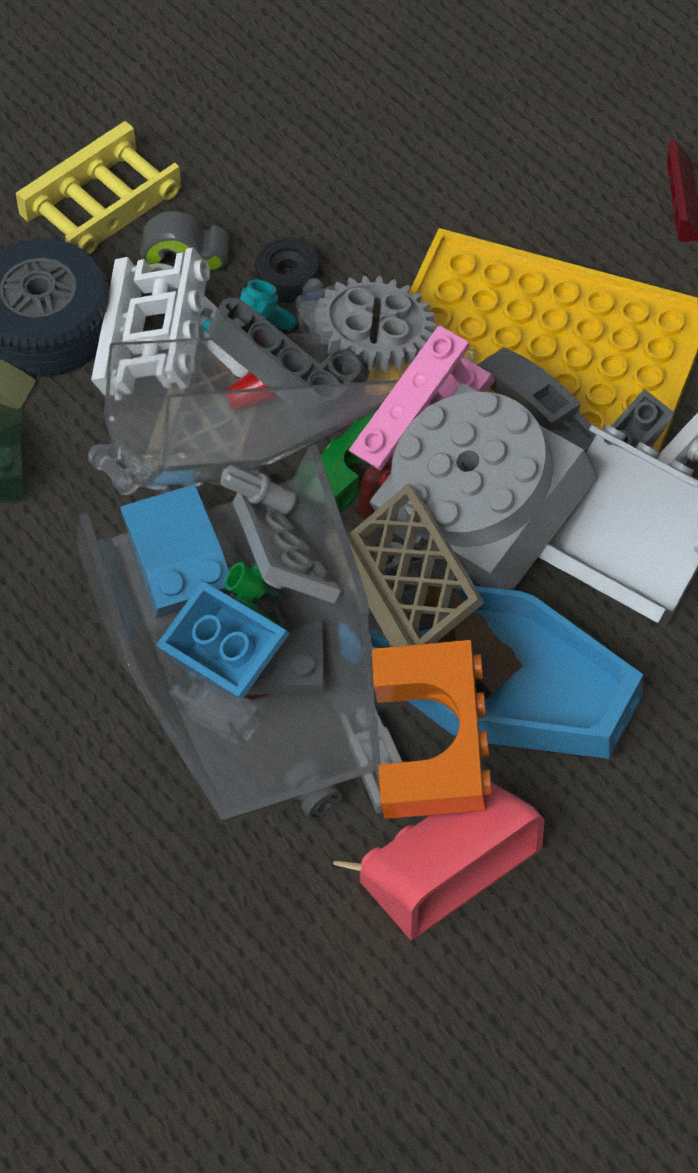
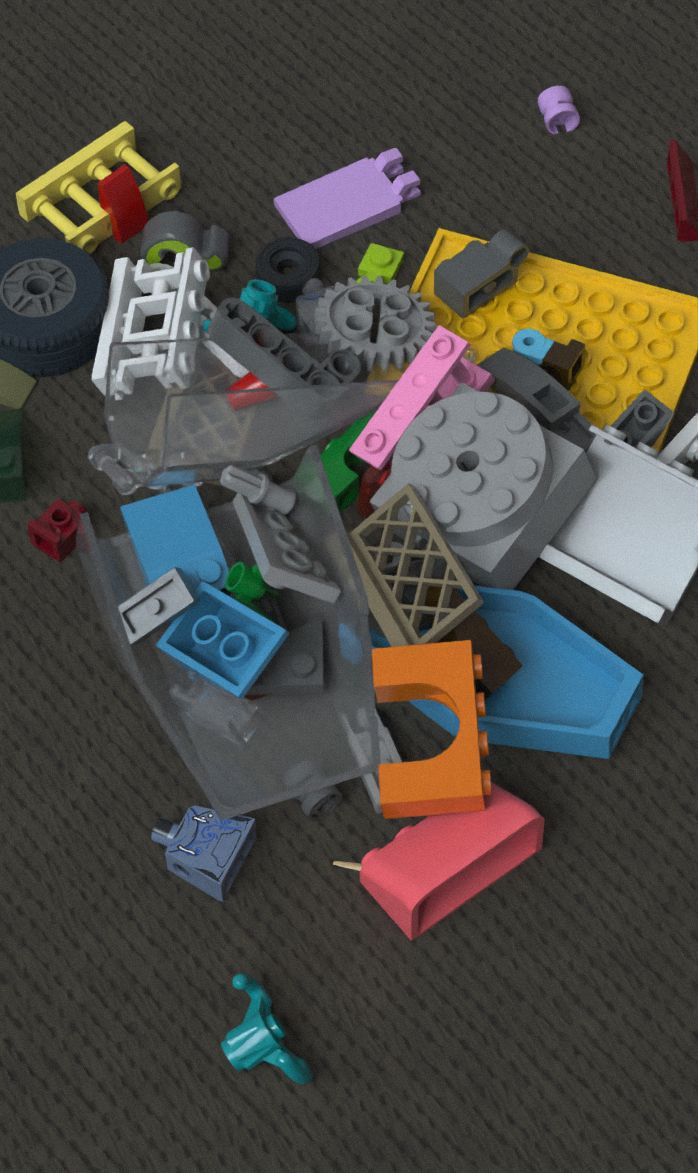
none -> dark red brick [27,498,90,563]
none -> red slope [97,164,148,244]
none -> plate [112,567,200,645]
none -> sand blue torso [151,805,257,902]
none -> teal piece [221,972,313,1085]
none -> lavender tile [274,148,421,249]
none -> lime plate [356,243,404,284]
none -> dark grey hinge [434,229,529,319]
none -> dark brown leg [512,329,585,391]
none -> lavender wheel [538,86,580,134]

